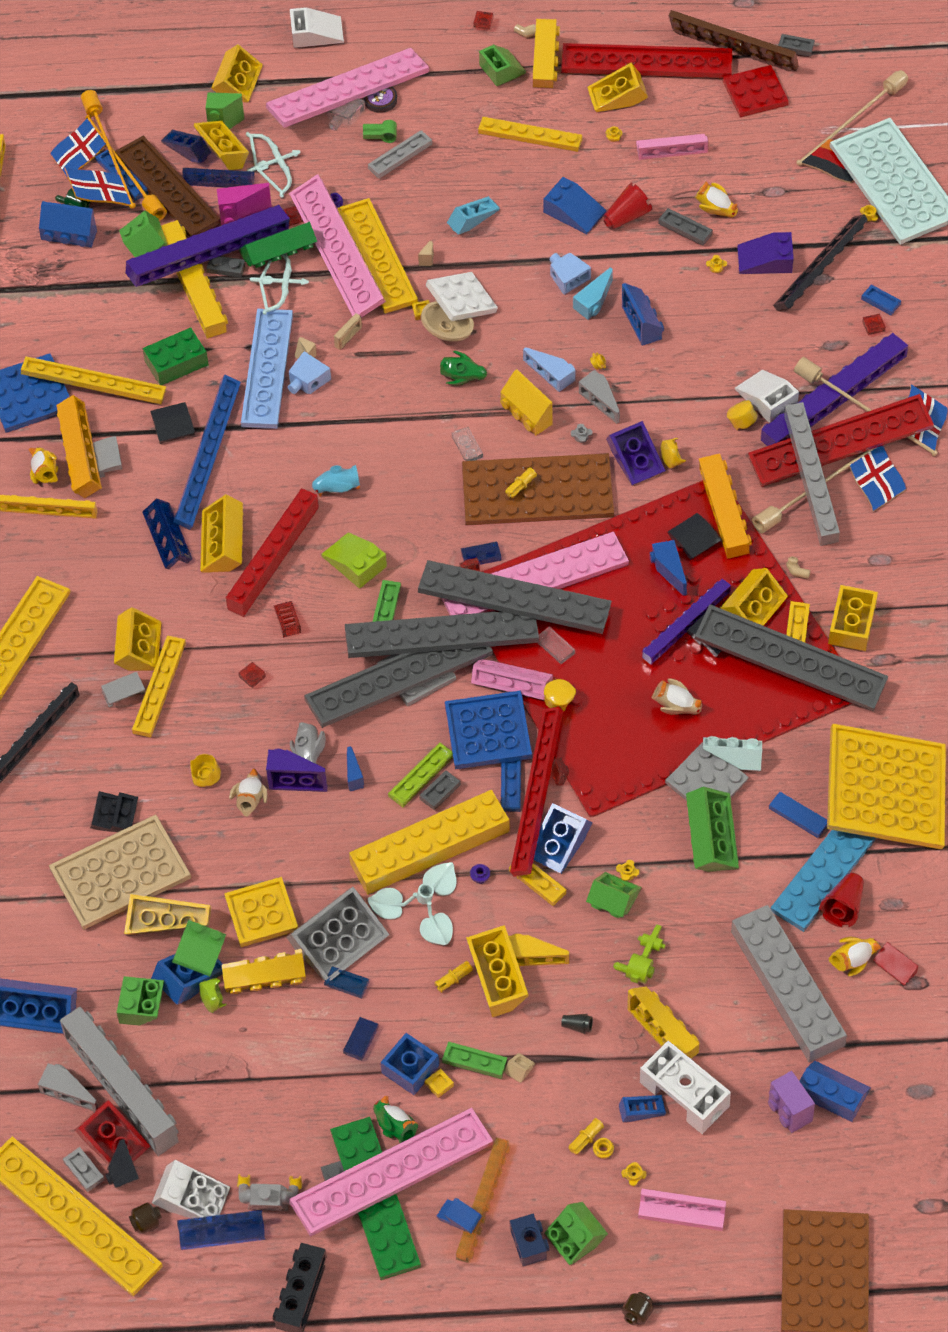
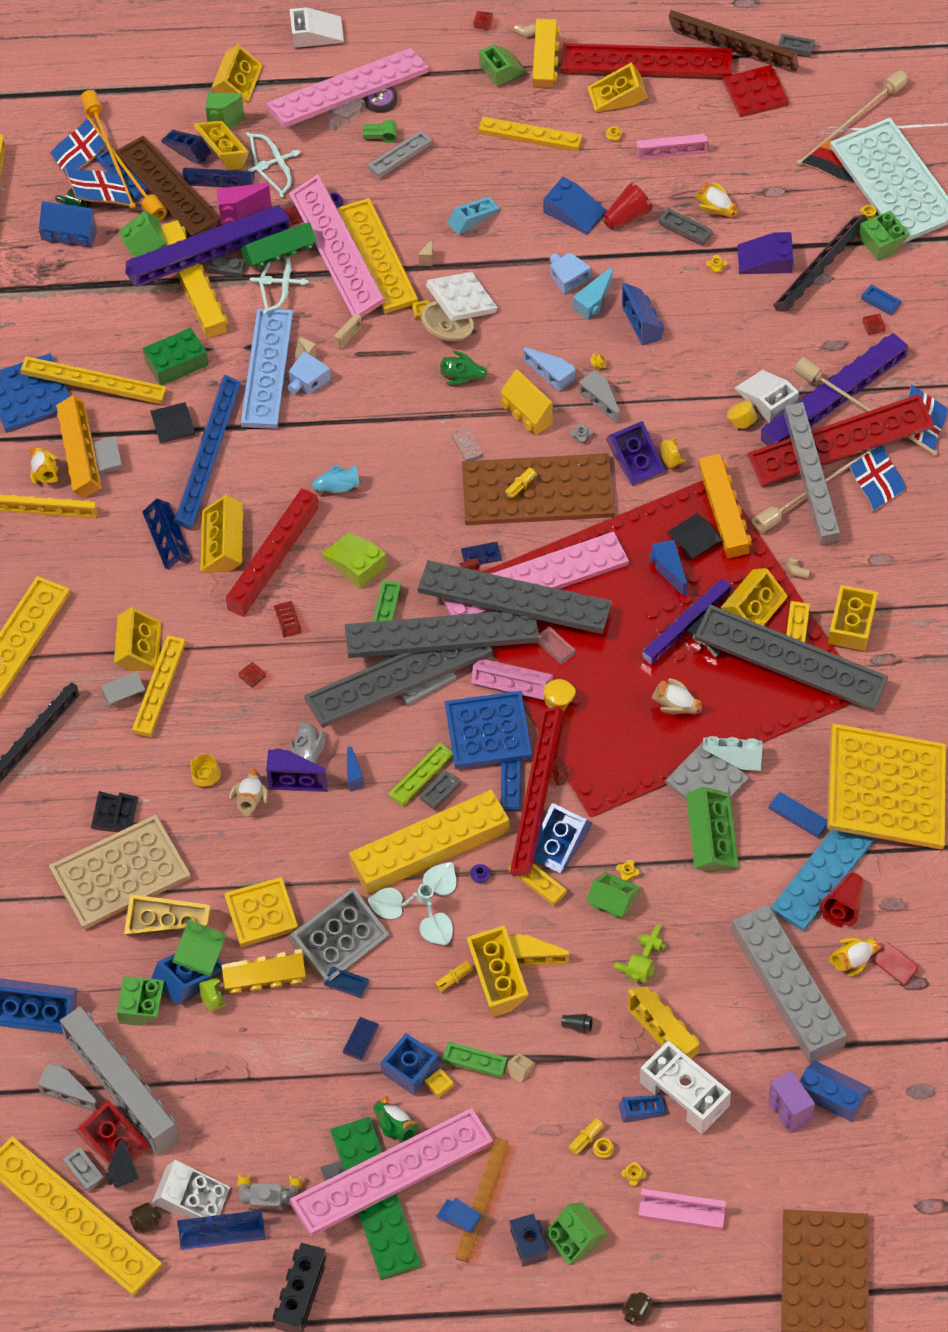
none -> bright green slope [859,210,909,261]

